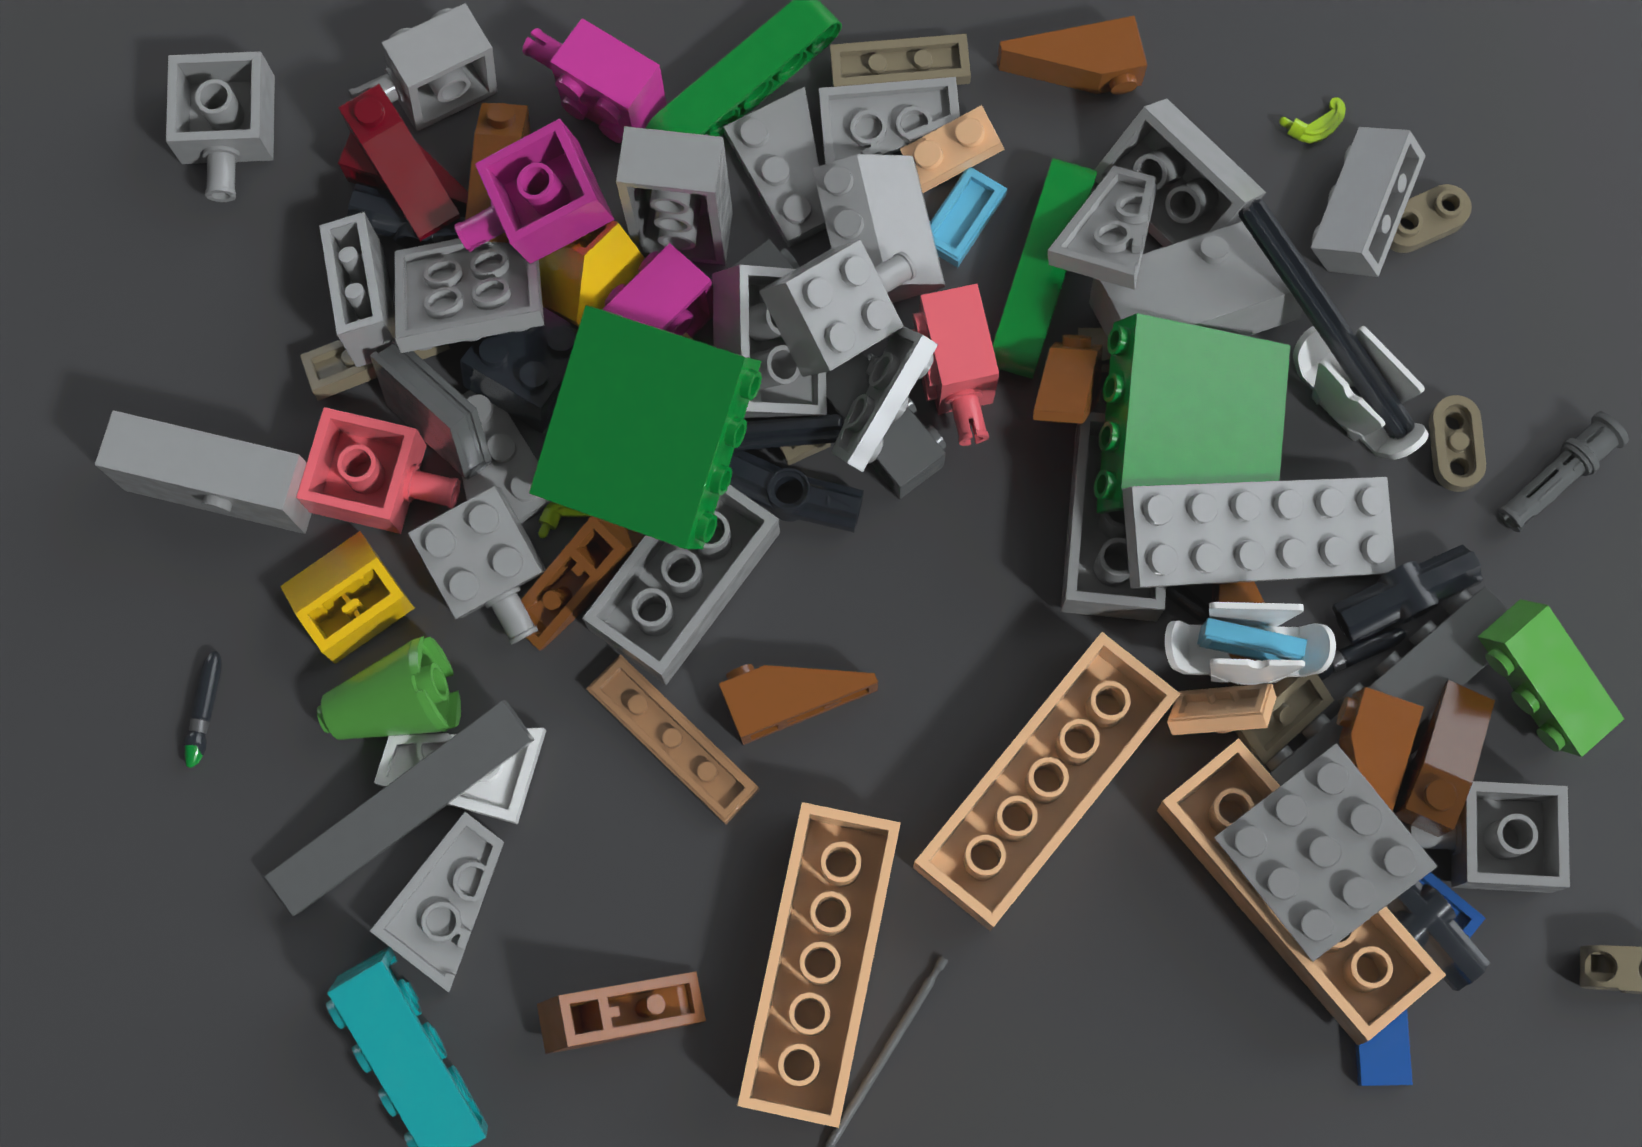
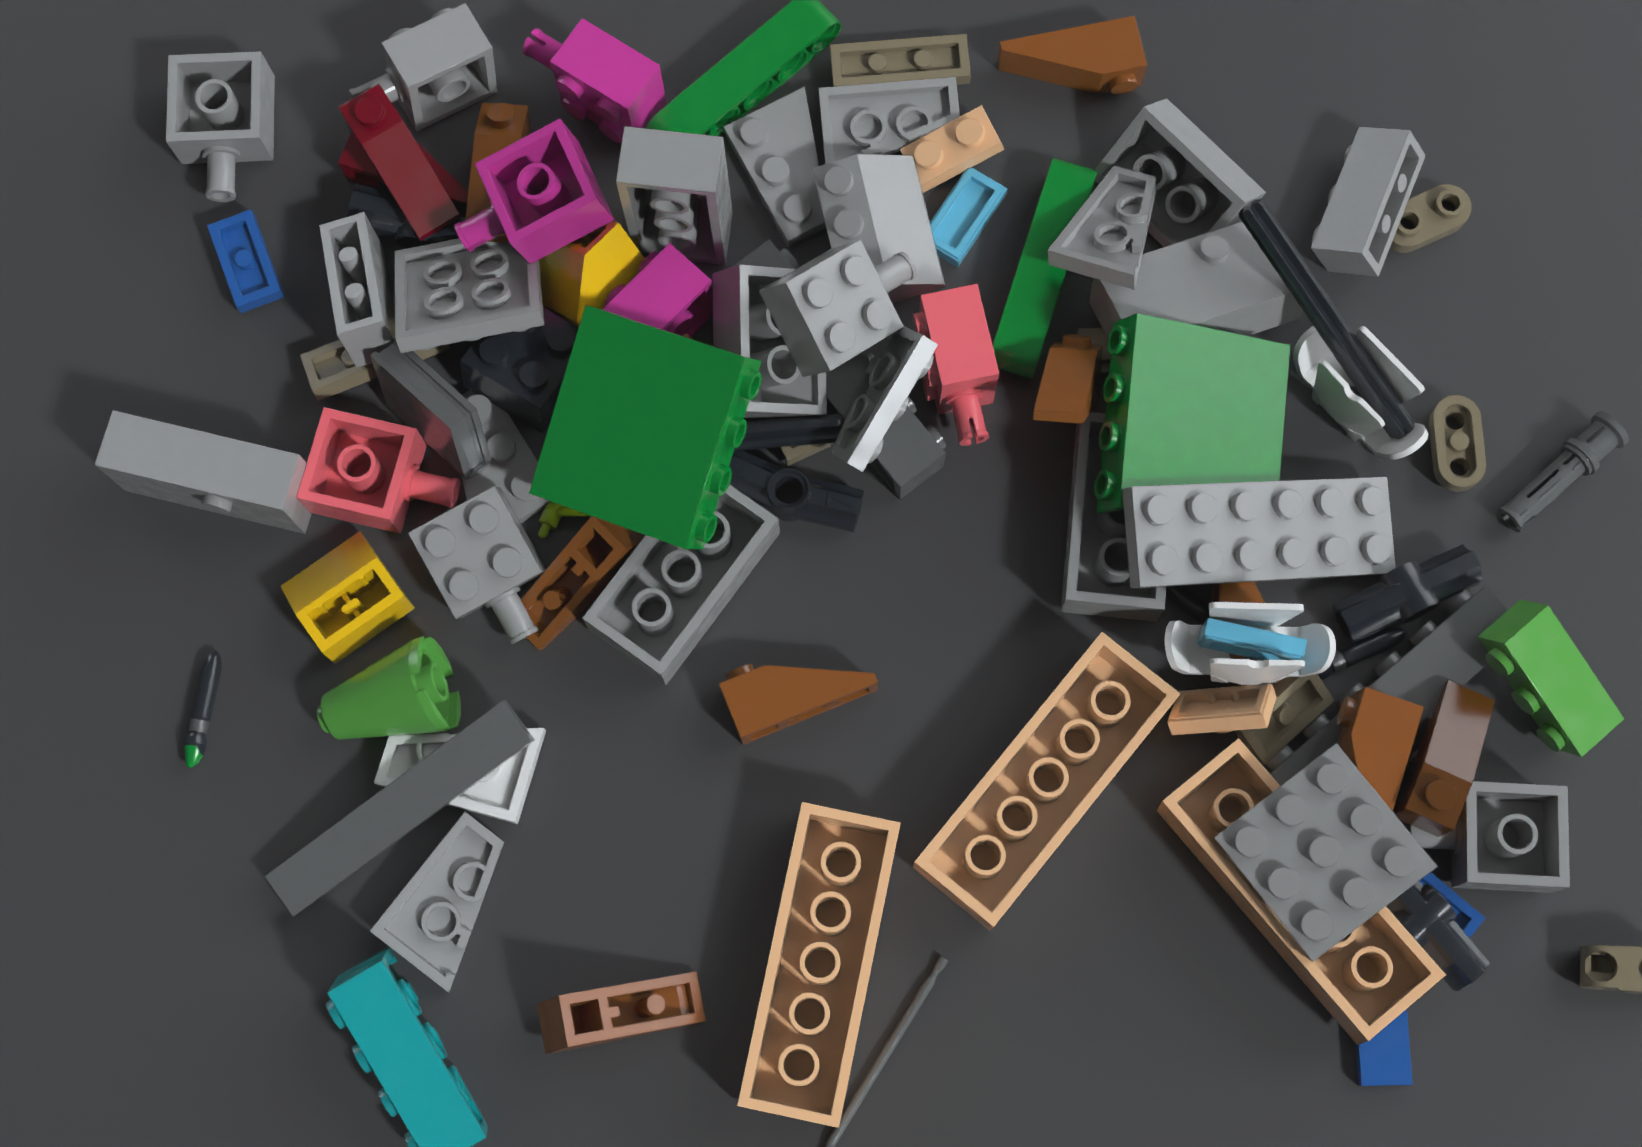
medium nougat tile [586,654,760,825] -> none
lime piece [1279,97,1346,144] -> none
none -> blue plate [207,209,285,313]

